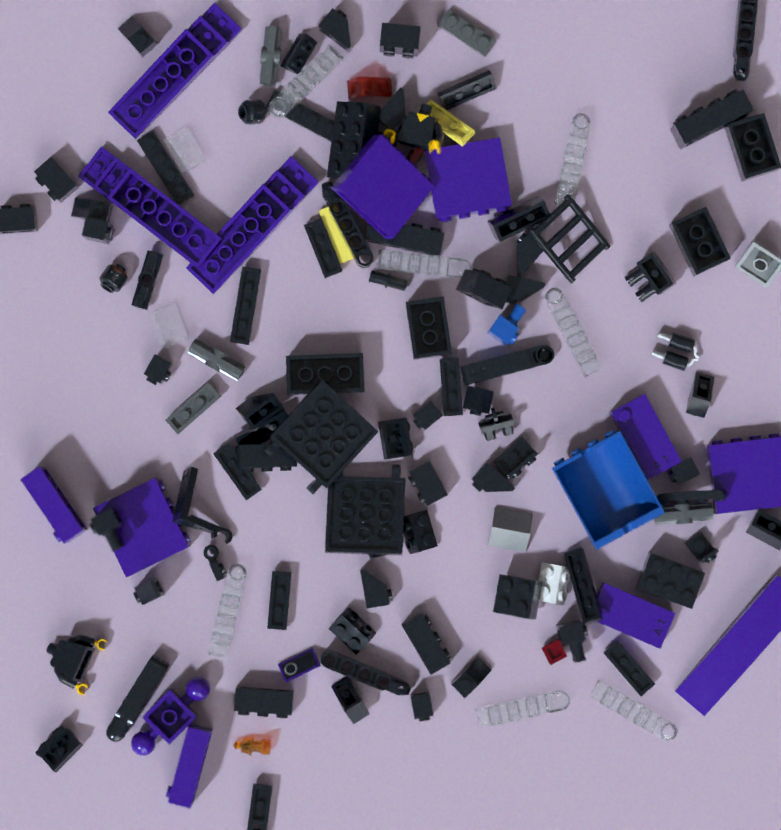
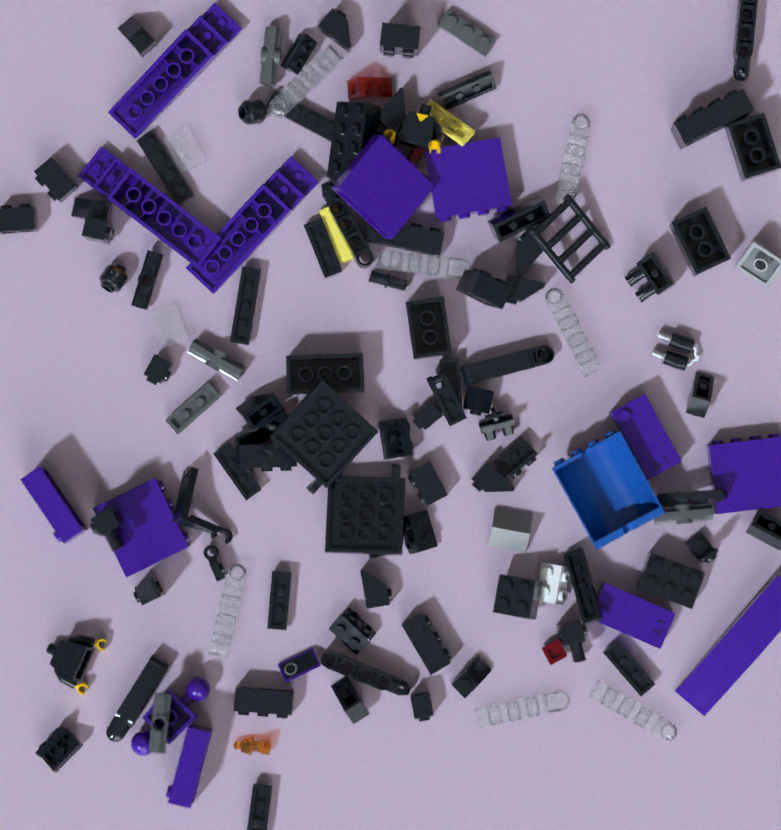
blue brick [487,304,526,346] -> none
black brick [668,457,700,485] -> none
none -> dark grey piece [148,693,172,754]
none -> black plate [426,370,467,427]

